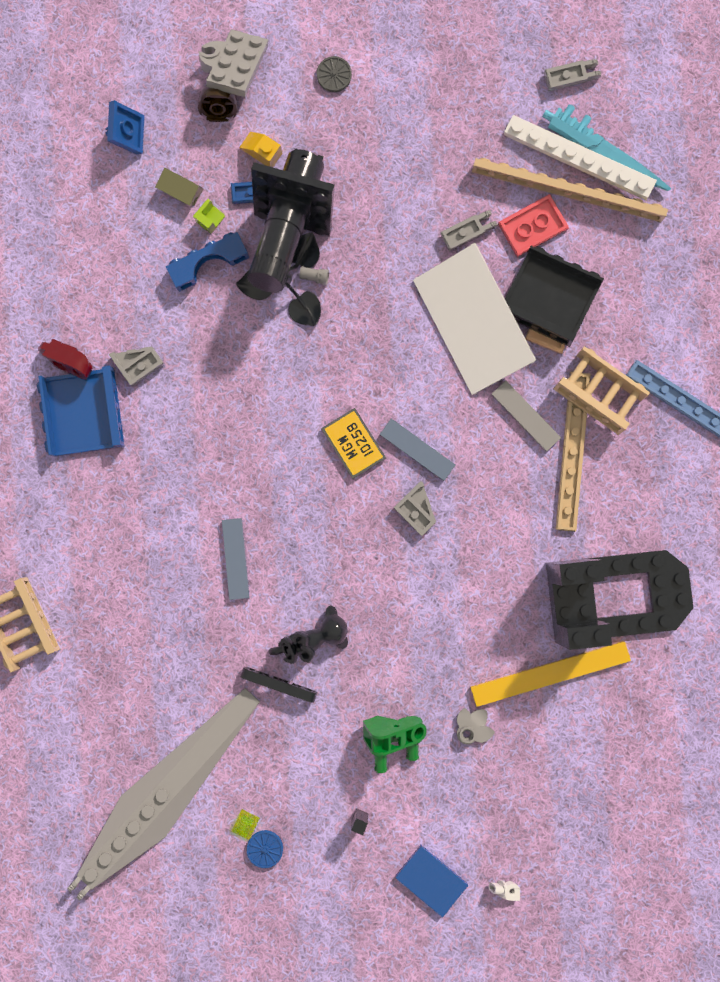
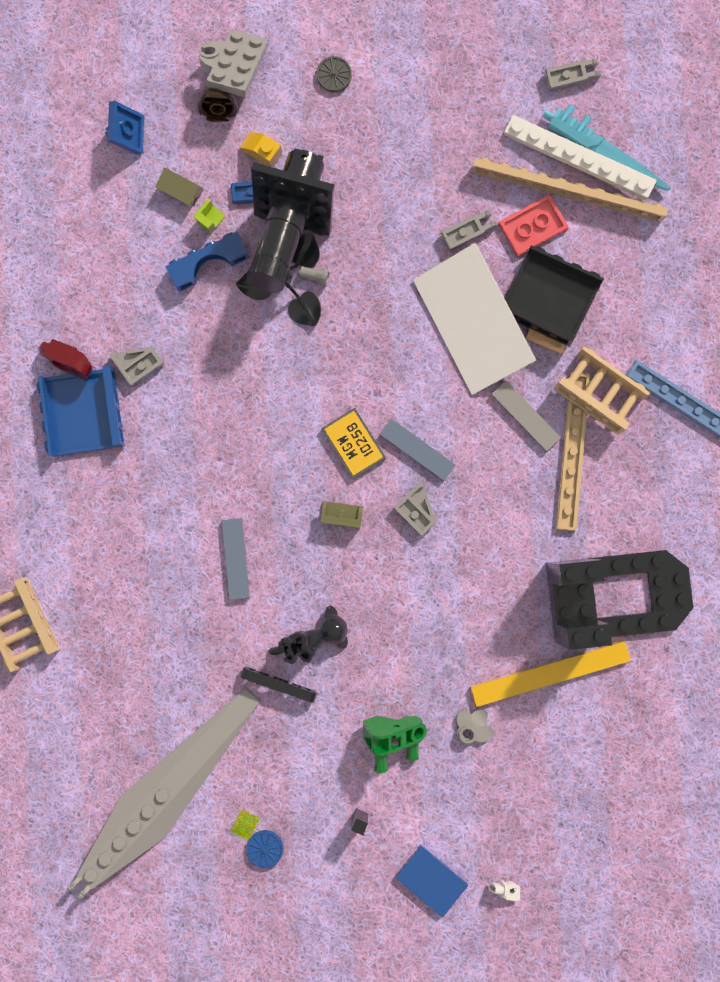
none -> olive hinge [320,501,363,528]

